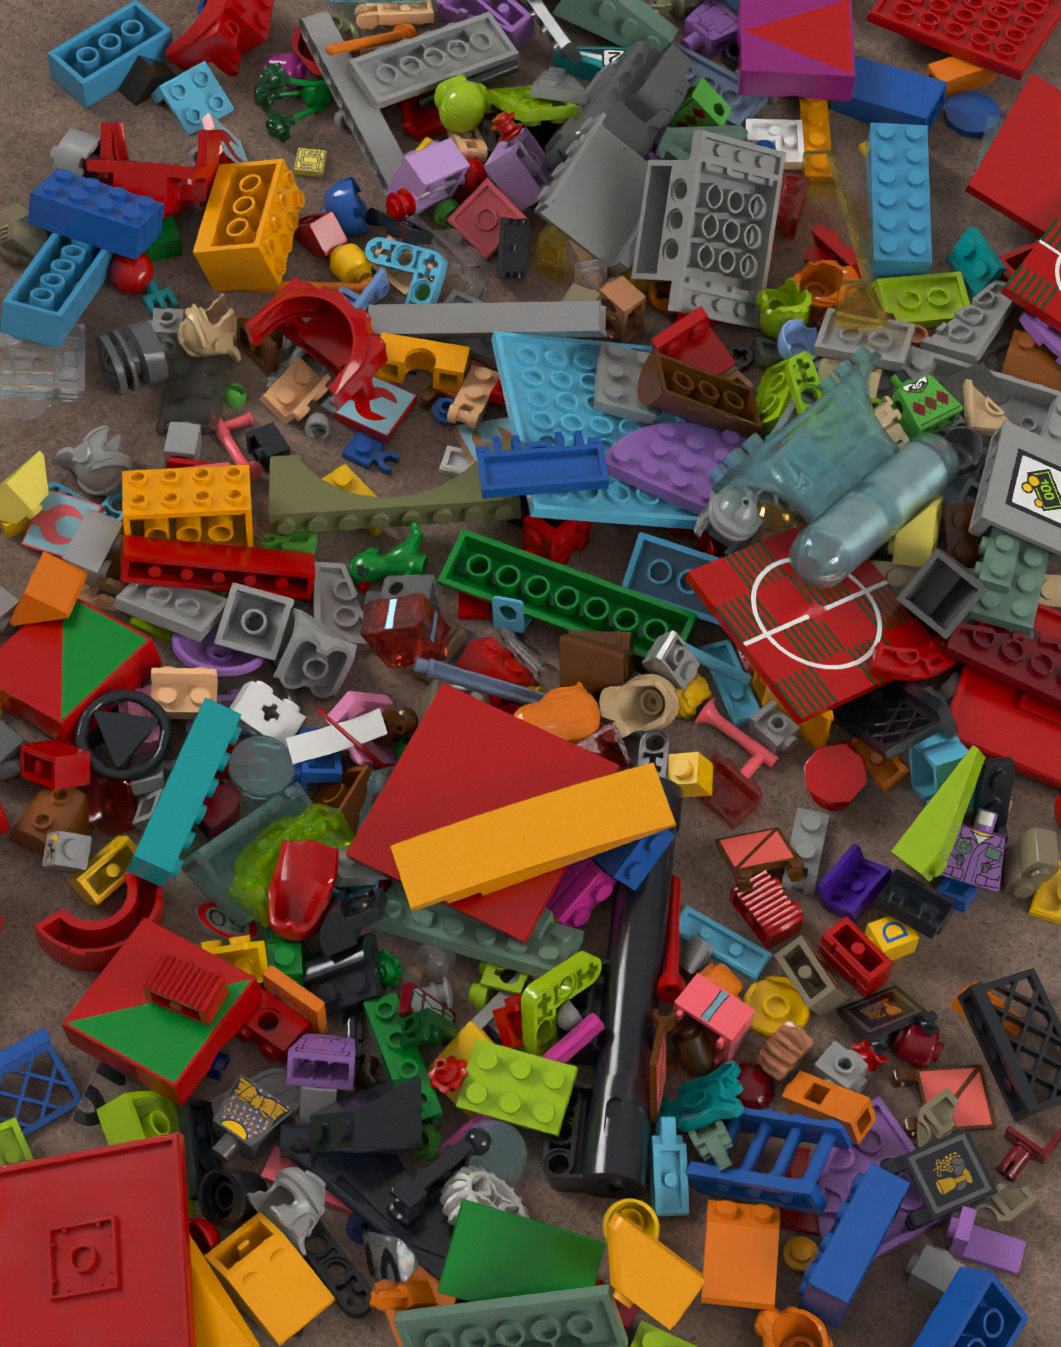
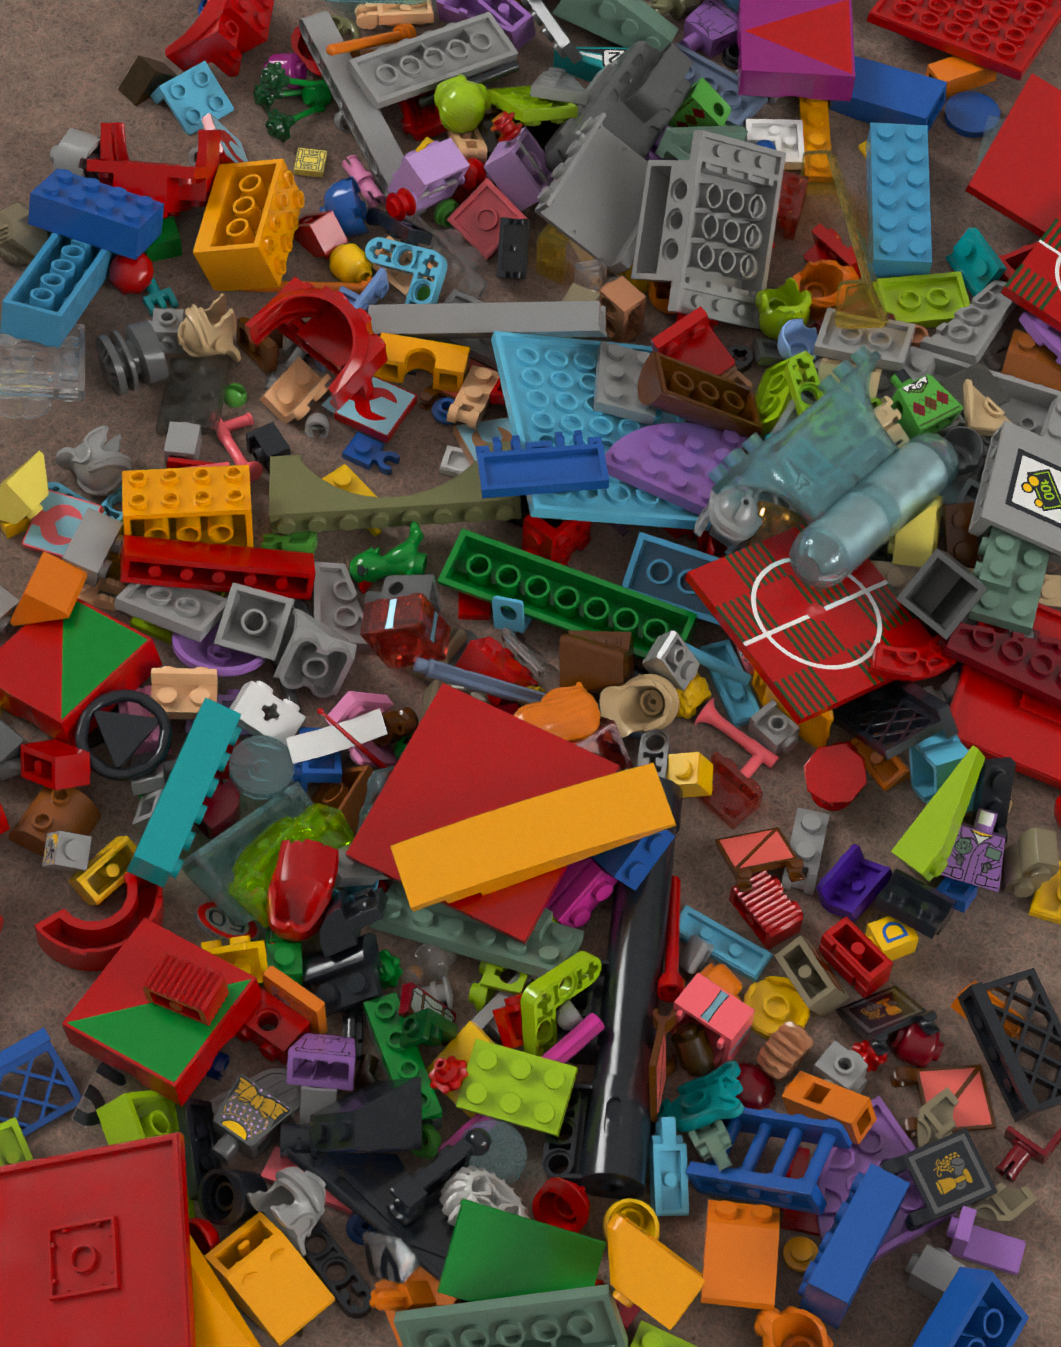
dark azure brick [47,0,173,108] -> none
clear red bracket [86,768,137,837] -> none
none -> bright pink pin [342,155,386,208]
none -> red piece [532,1177,590,1233]

